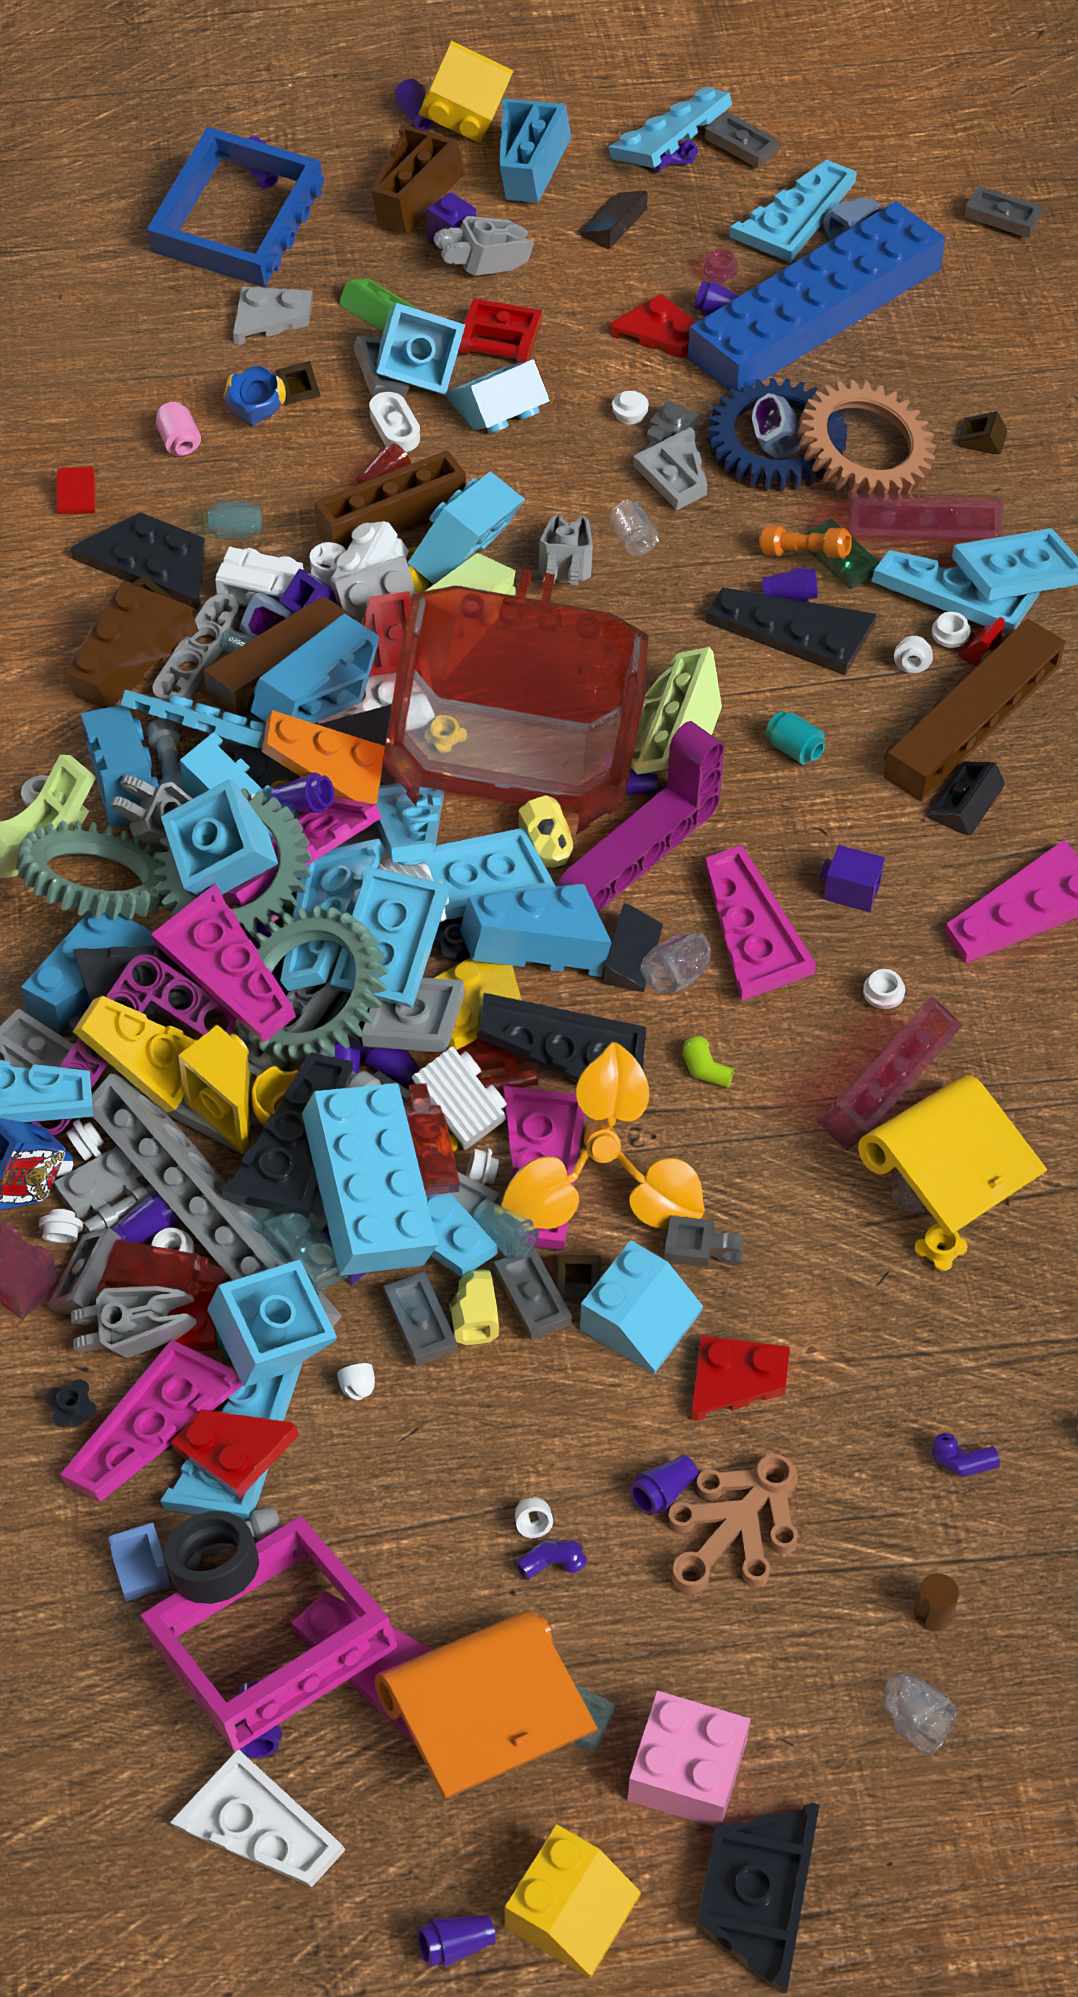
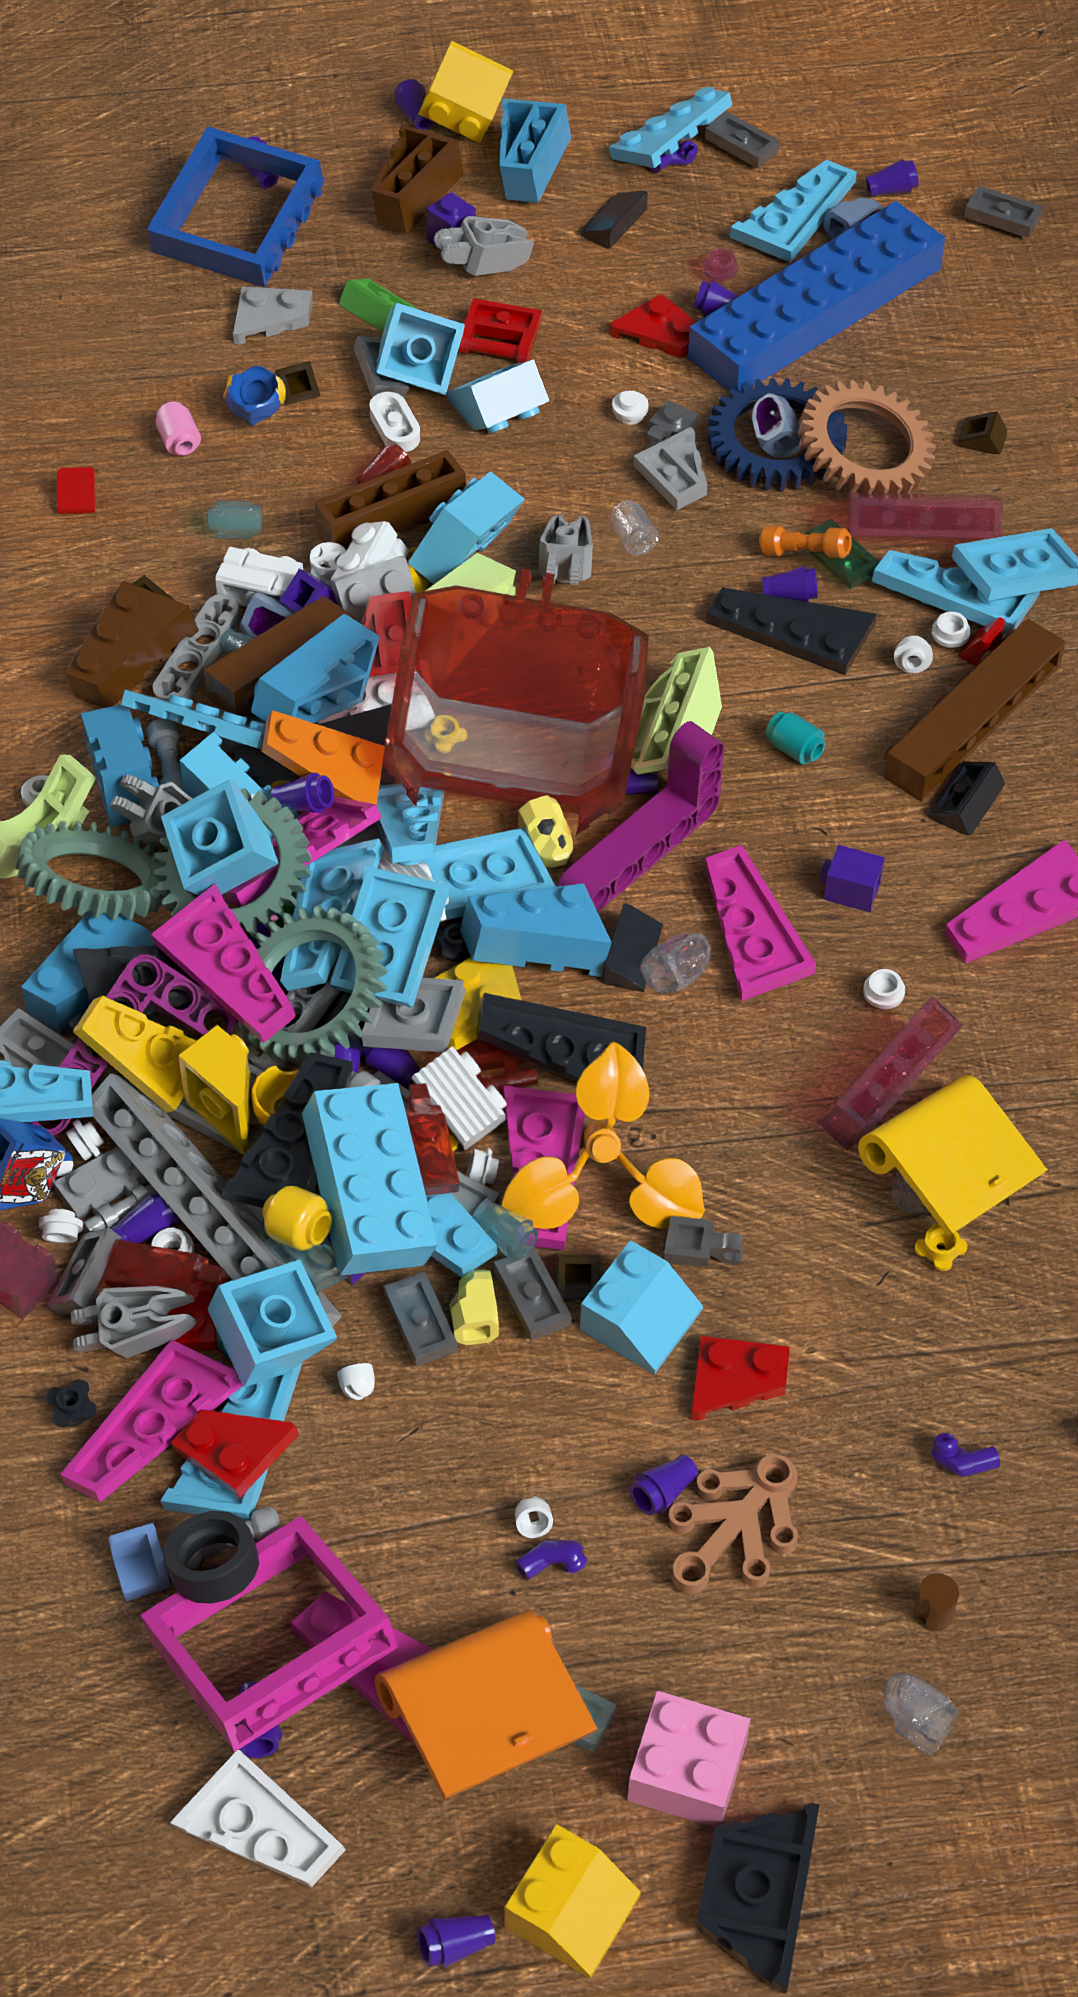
black wing [71,512,206,610] -> none
lime arm [682,1036,734,1088] -> none
none -> yellow head [262,1186,332,1251]
none -> dark purple cone [865,159,919,197]

